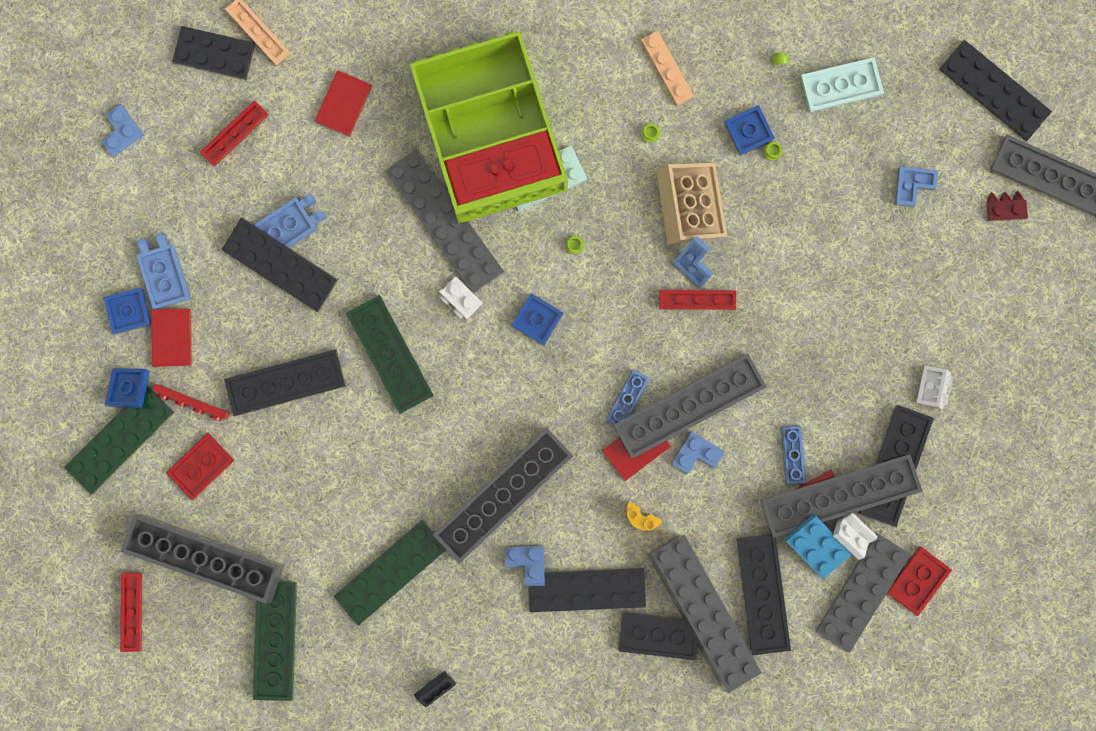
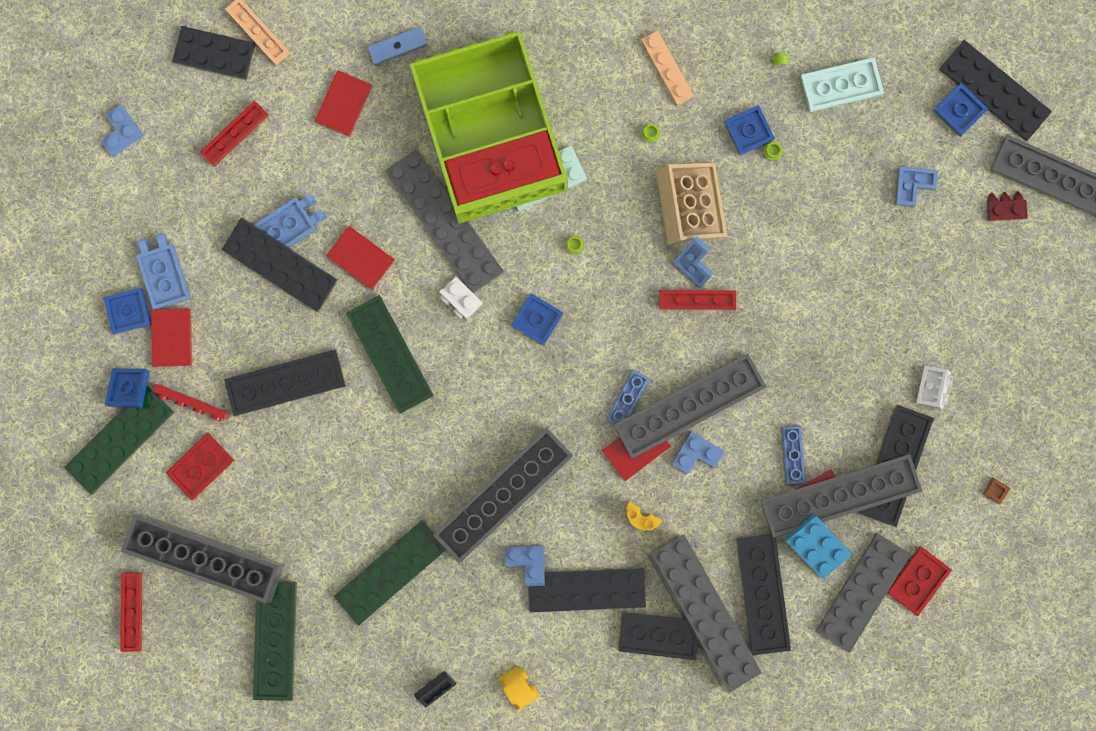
white bracket [833,513,877,560] -> none
none -> red tile [326,226,395,290]
none -> medium blue tile [368,27,427,66]
none -> yellow cylinder [498,665,539,711]
none -> blue plate [933,83,988,137]
none -> dark orange tile [983,478,1010,505]

